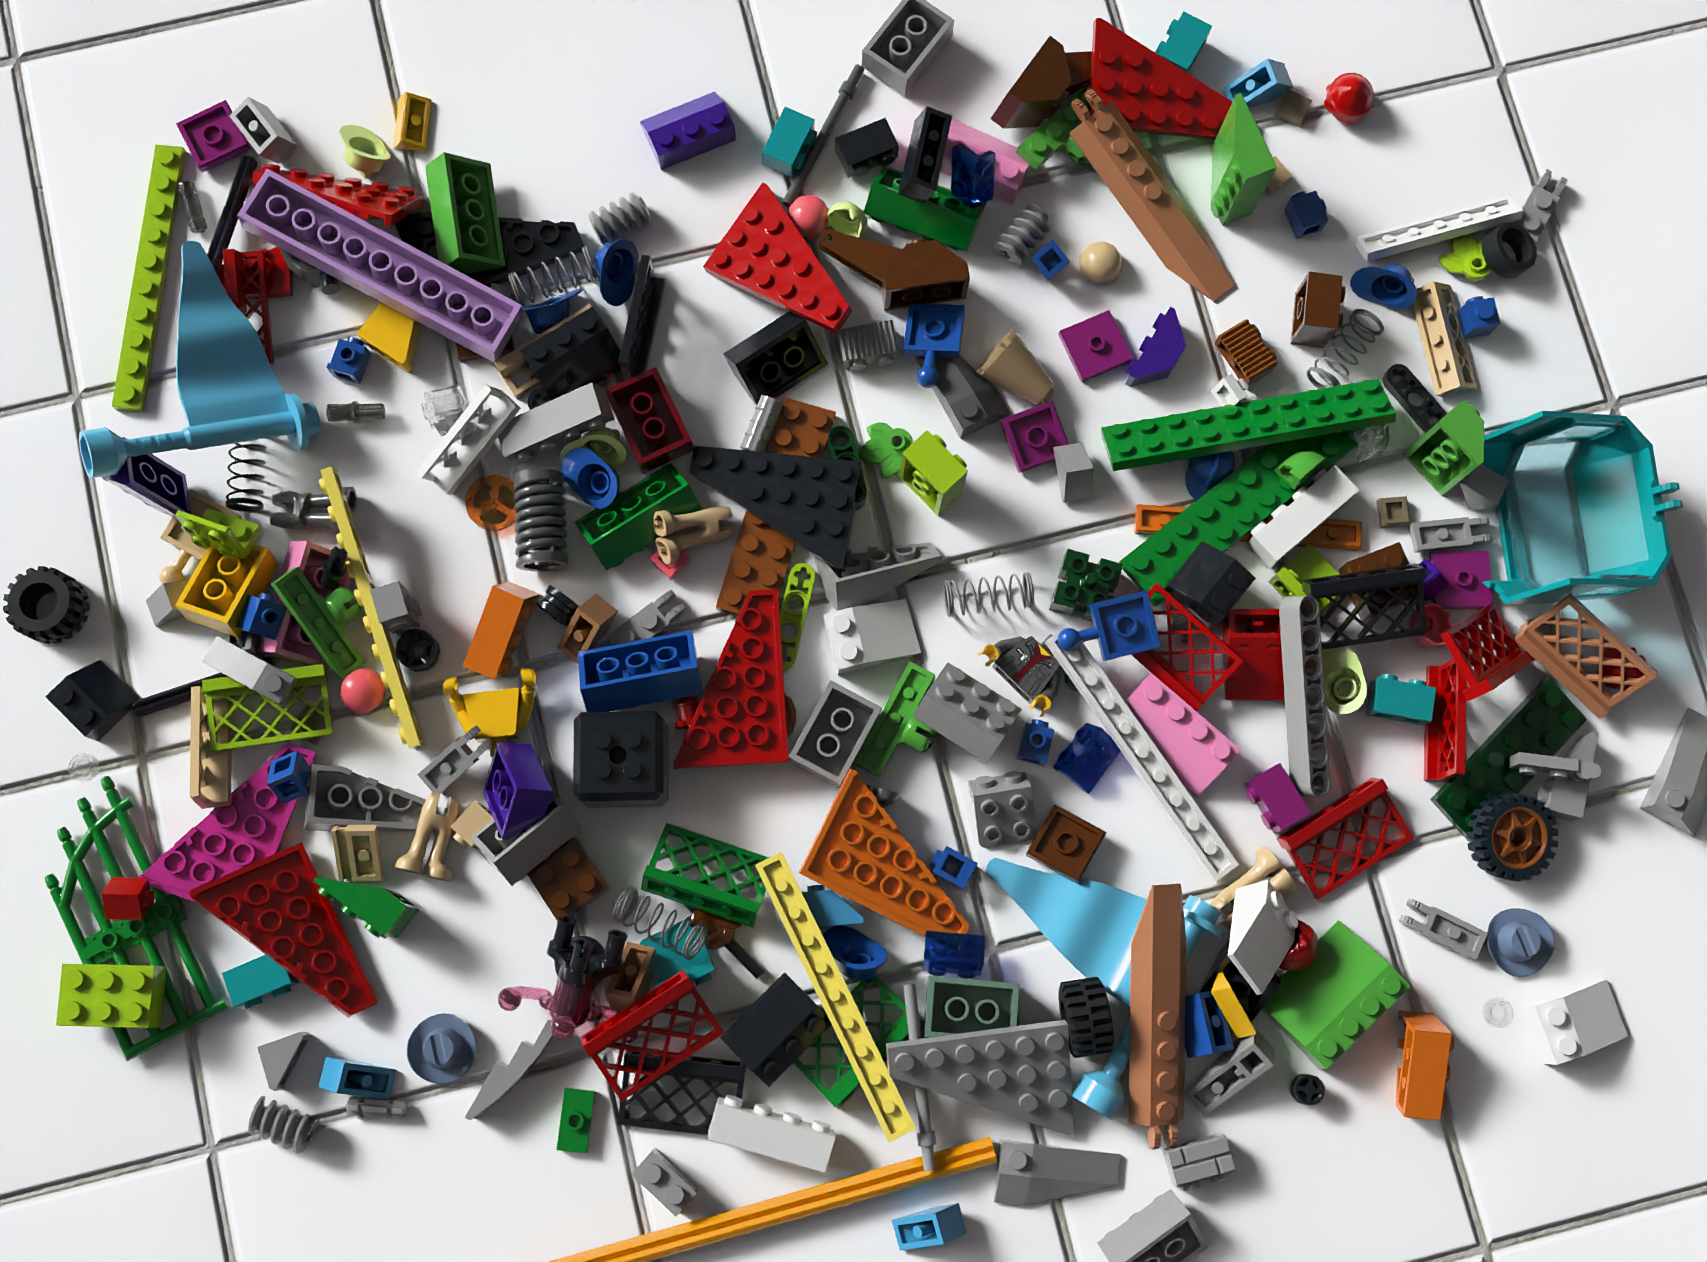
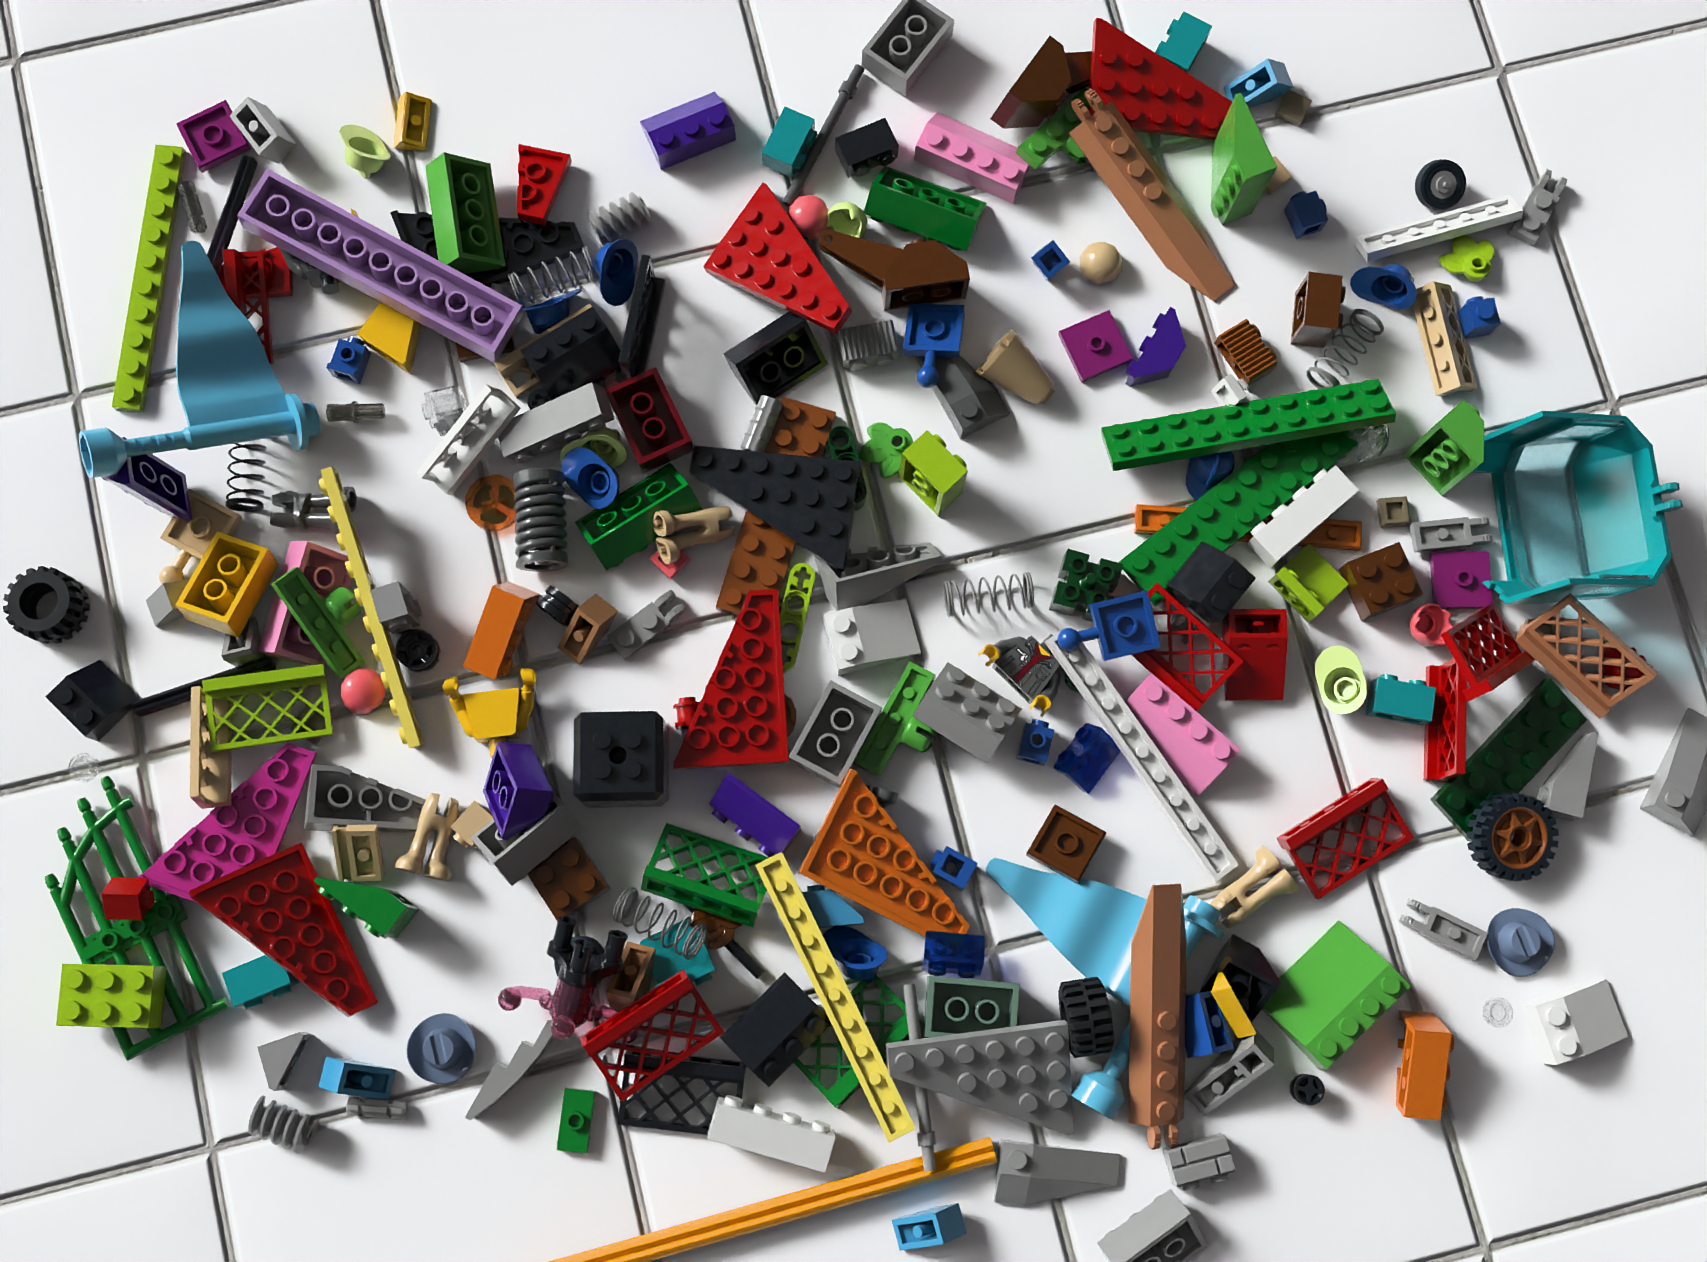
lime bracket [175,507,262,559] -> none
slope [202,636,298,704] -> none
blue brick [236,592,287,640] -> none
red wing [253,164,425,226] -> none
blue brick [267,750,310,804] -> none
black axle [321,547,348,590] -> none
light grey hinge [417,725,493,794] -> none
blue brick [578,630,703,712] -> none
light grey brick [631,1148,699,1217] -> none
black brick [898,106,952,204] -> none
clear blue bracket [951,143,995,209] -> none
light grey bracket [968,771,1037,847] -> none
light grey piece [992,203,1051,265] -> none
magenta plate [999,401,1069,473] -> none
light grey slope [1053,443,1094,503] -> none
white slope [1228,880,1298,995] -> none
magenta brick [1244,763,1311,833] -> none
bright green brick [1274,451,1327,490] -> none
light grey beam [1279,595,1330,797] -> none
red hair [1279,919,1318,971] -> none
black fence [1302,563,1427,650] -> none
red hair [1324,73,1374,126] -> none
black beam [1383,364,1447,433] -> none
dark purple slope [1418,558,1449,602] -> none
light grey slope [1460,464,1509,511] -> none
black tyre [1482,222,1537,279] -> none
light grey hinge [1509,752,1602,783] -> none
none -> red wing [517,144,572,225]
none -> dark purple slope [709,772,801,858]
none -> black wheel [1415,159,1466,210]

